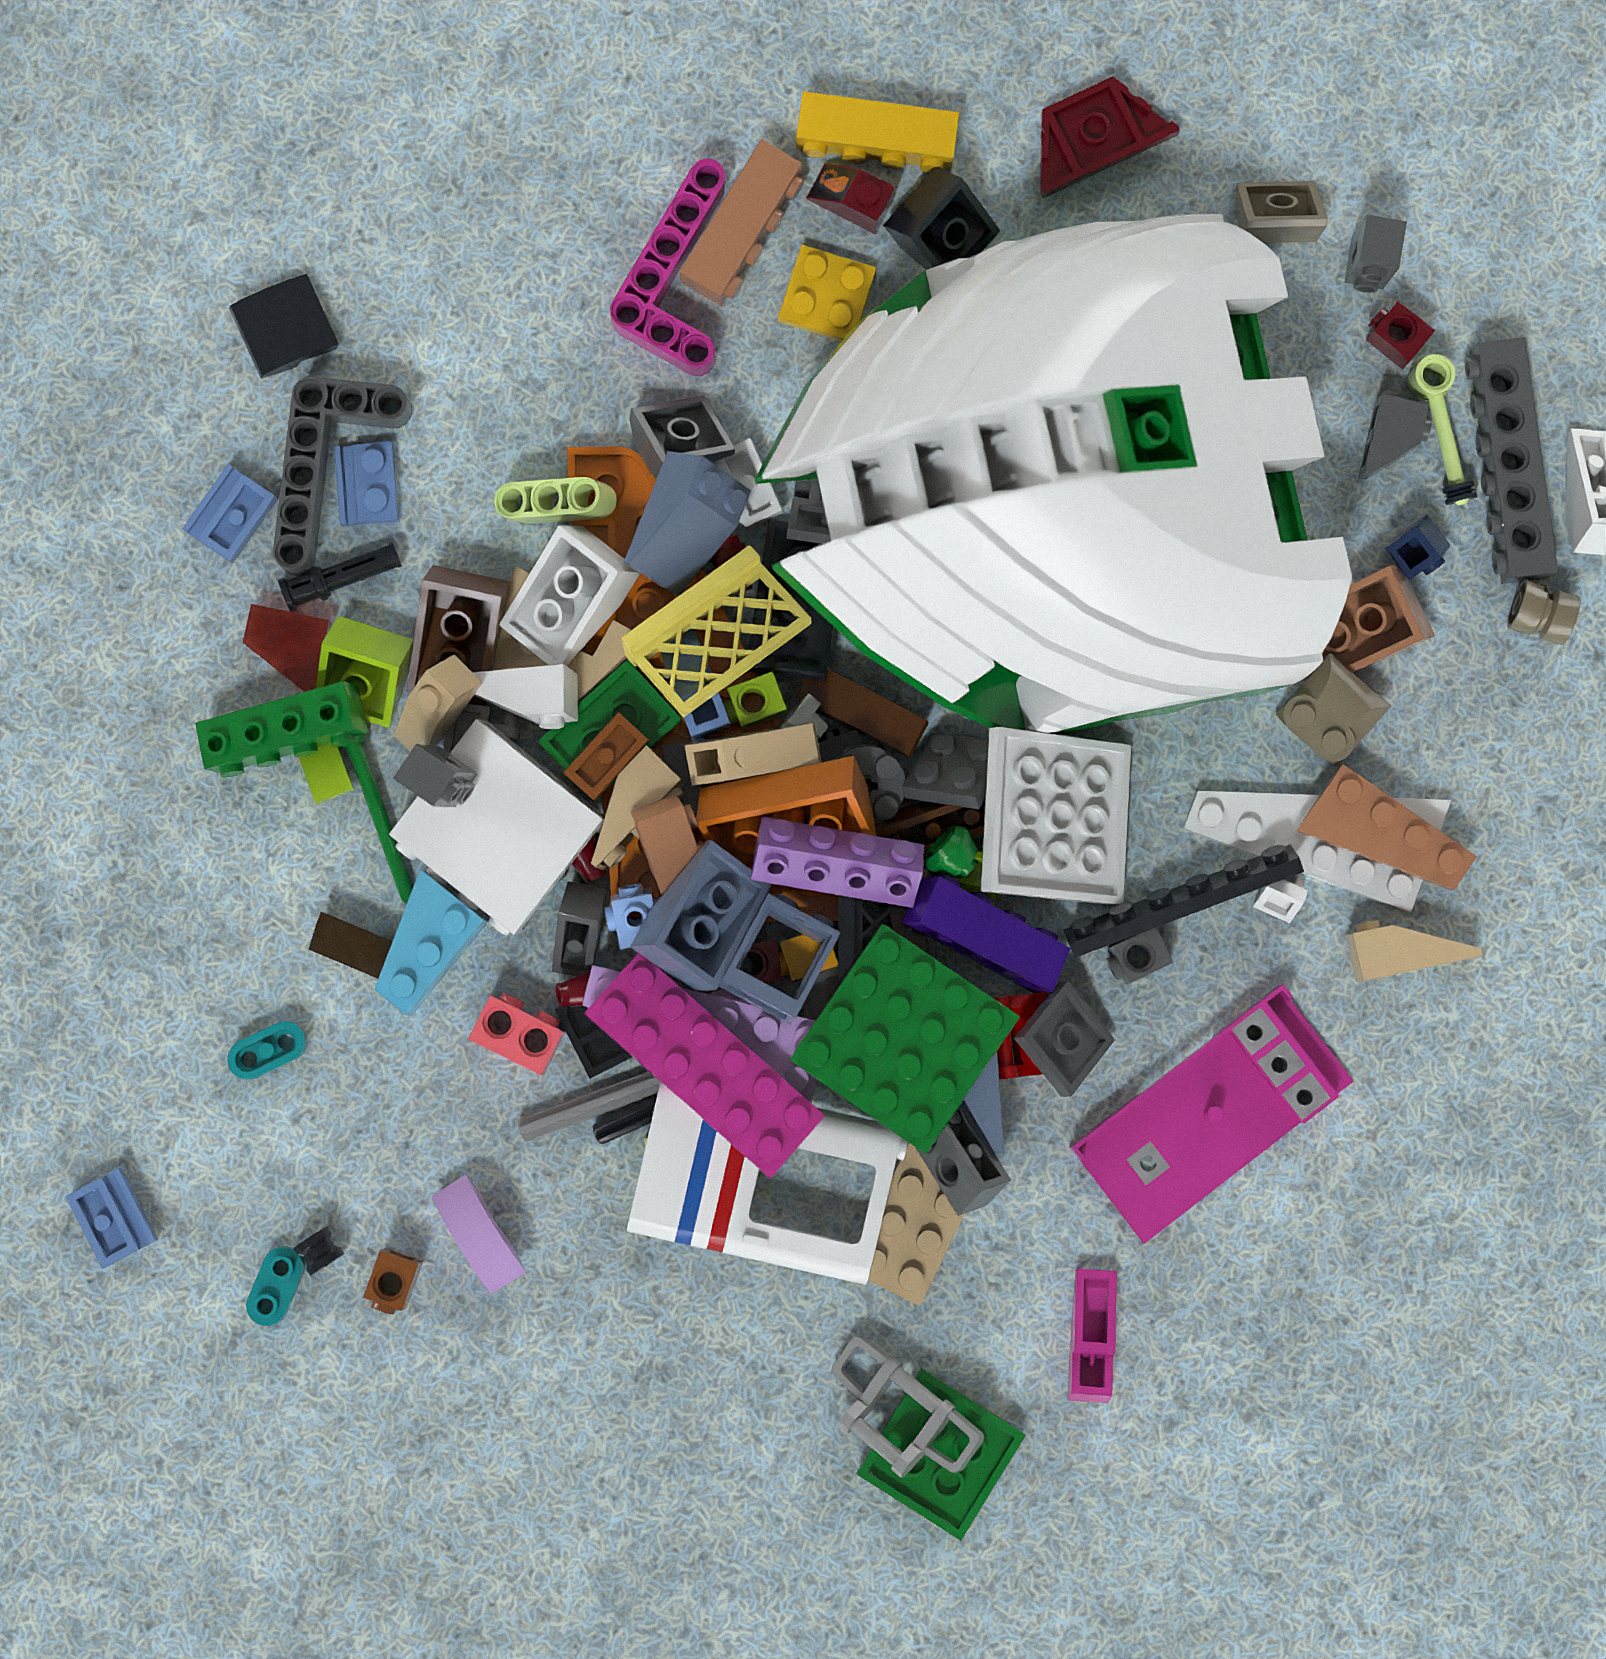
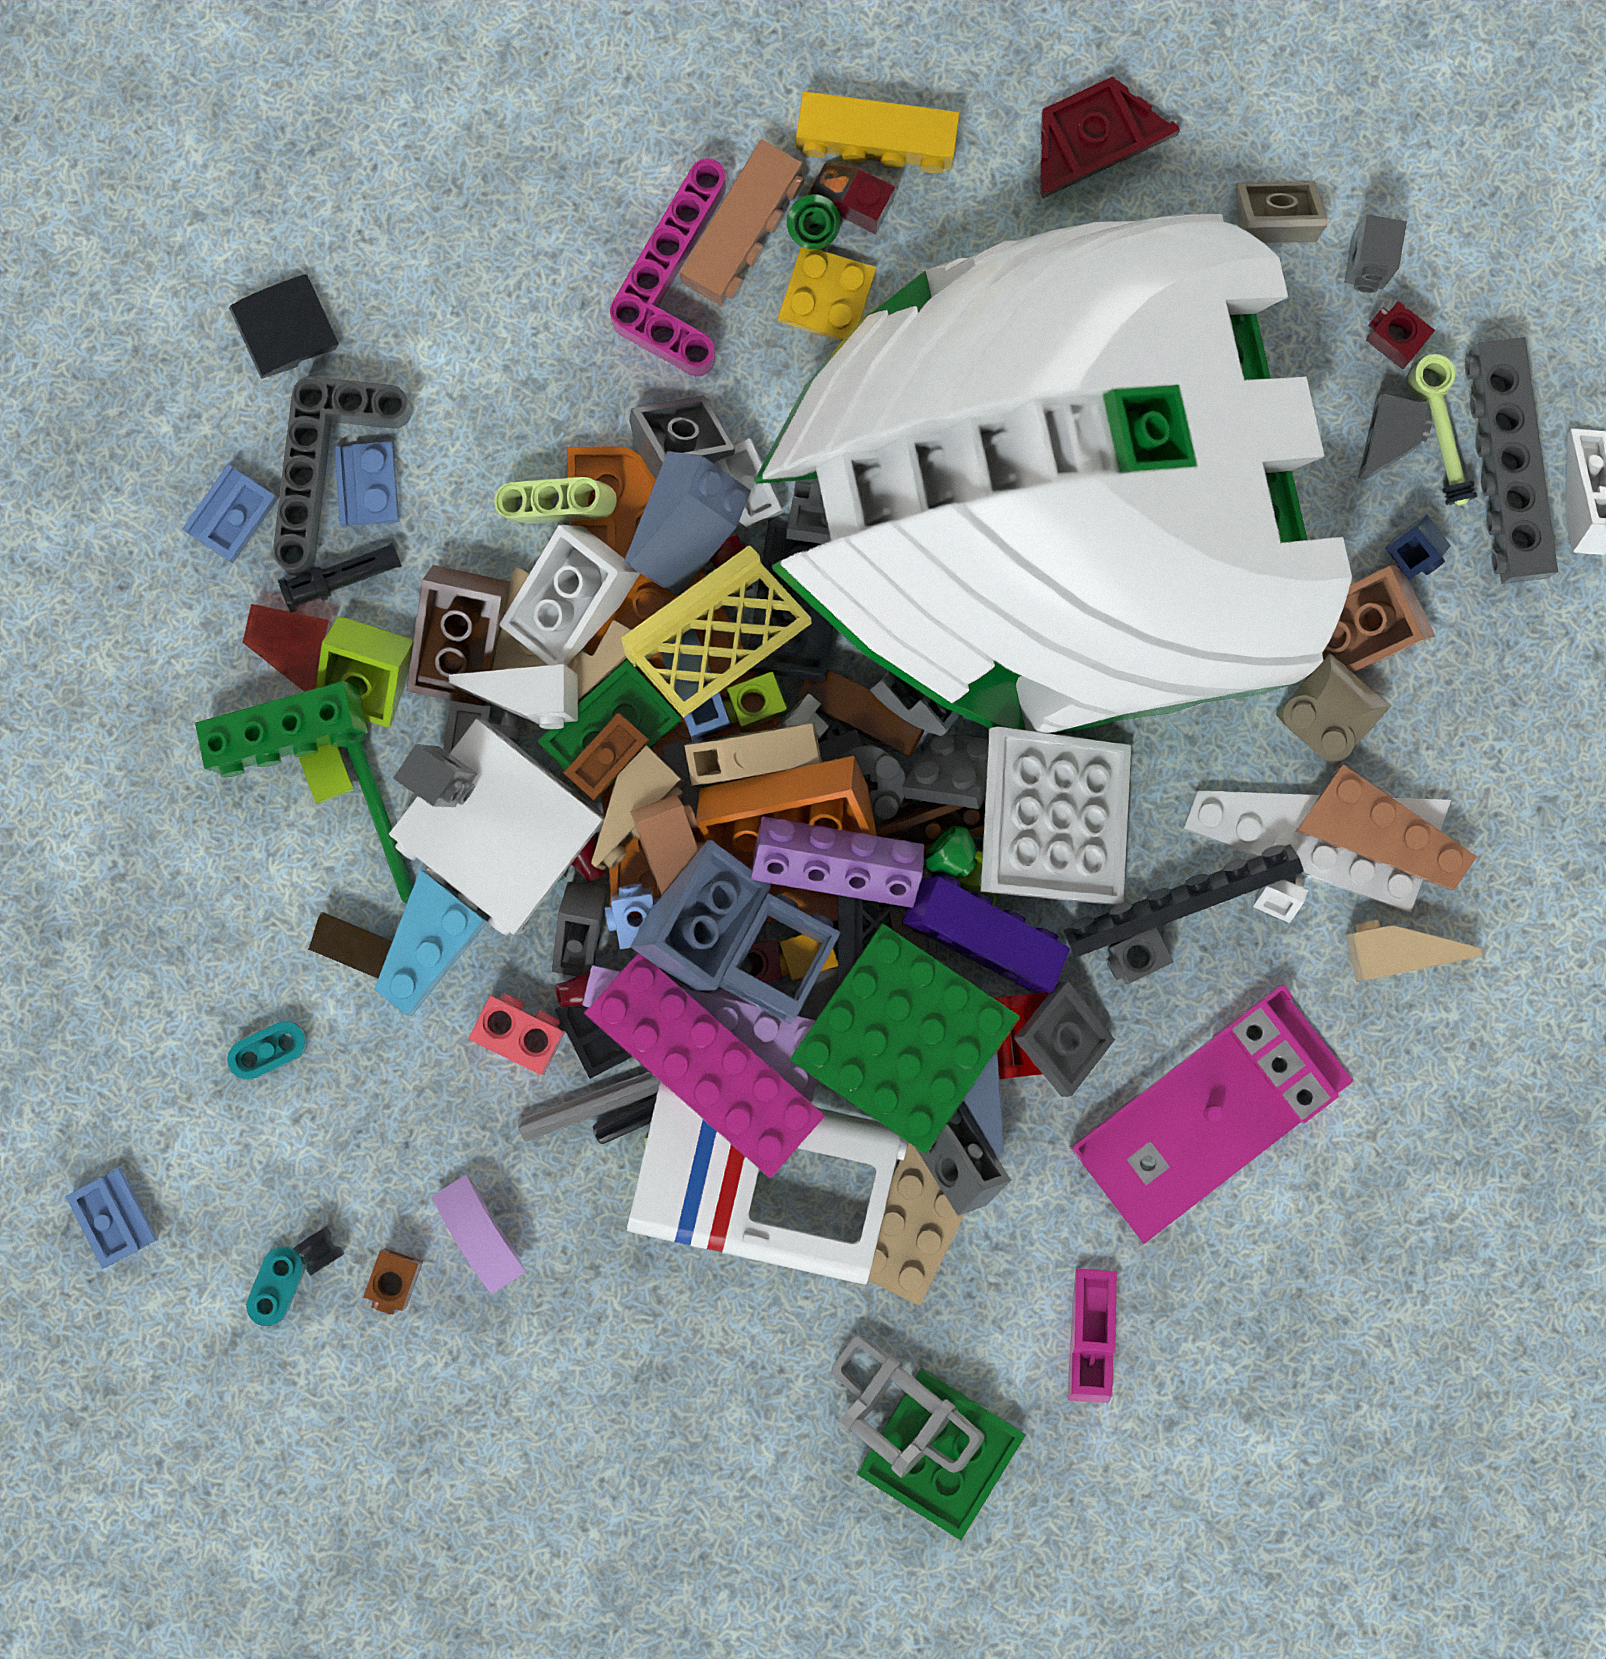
tan slope [394,655,482,752] -> none
black slope [883,167,1001,270] -> none
dark tan wheel [1507,579,1581,646] -> none
none -> green cone [787,194,841,250]
none -> dark grey slope [870,671,960,736]

